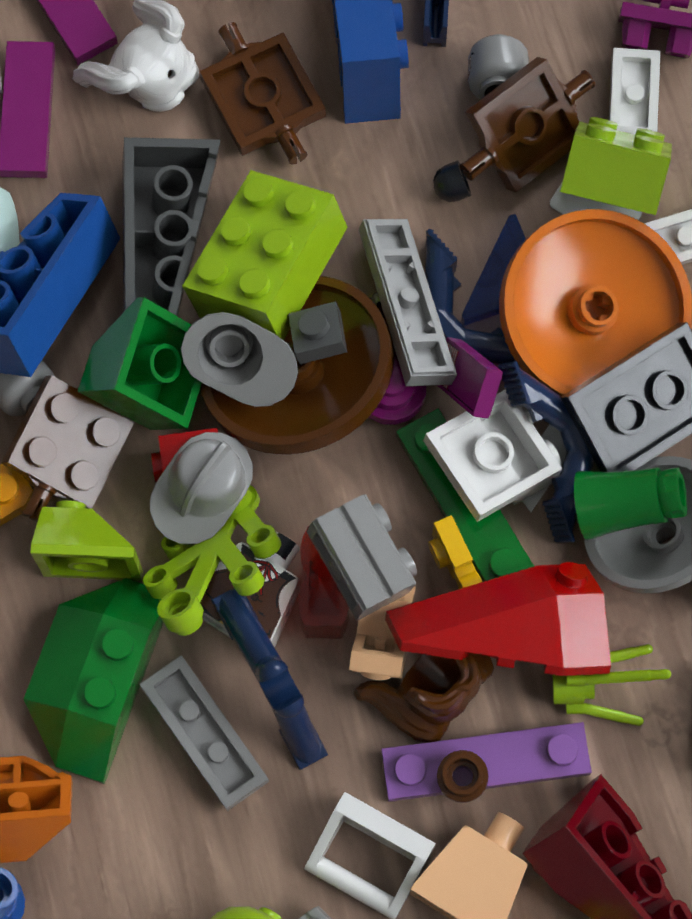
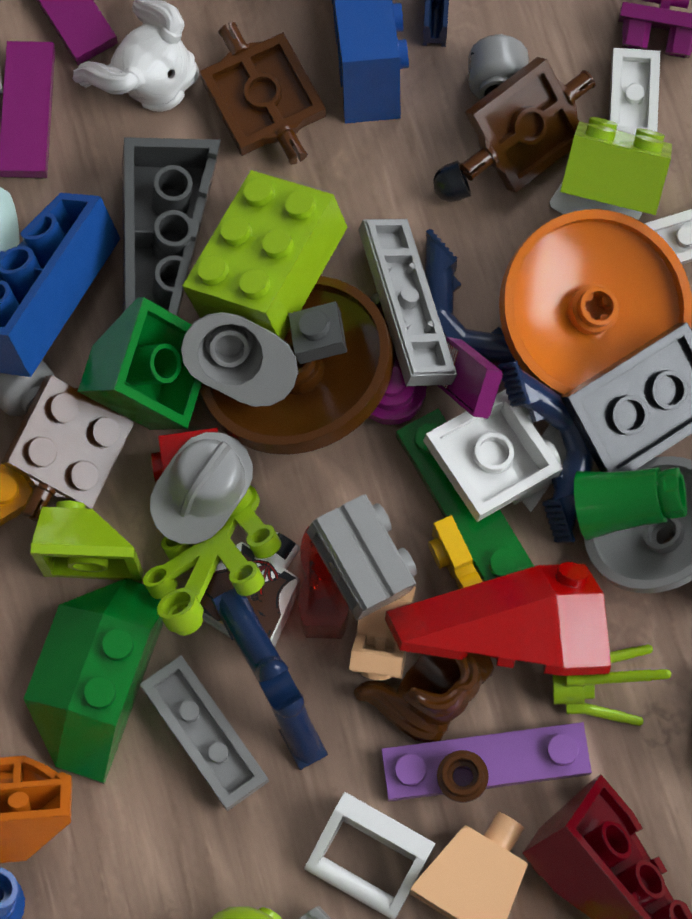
clear blue tile [461,214,526,326] -> none

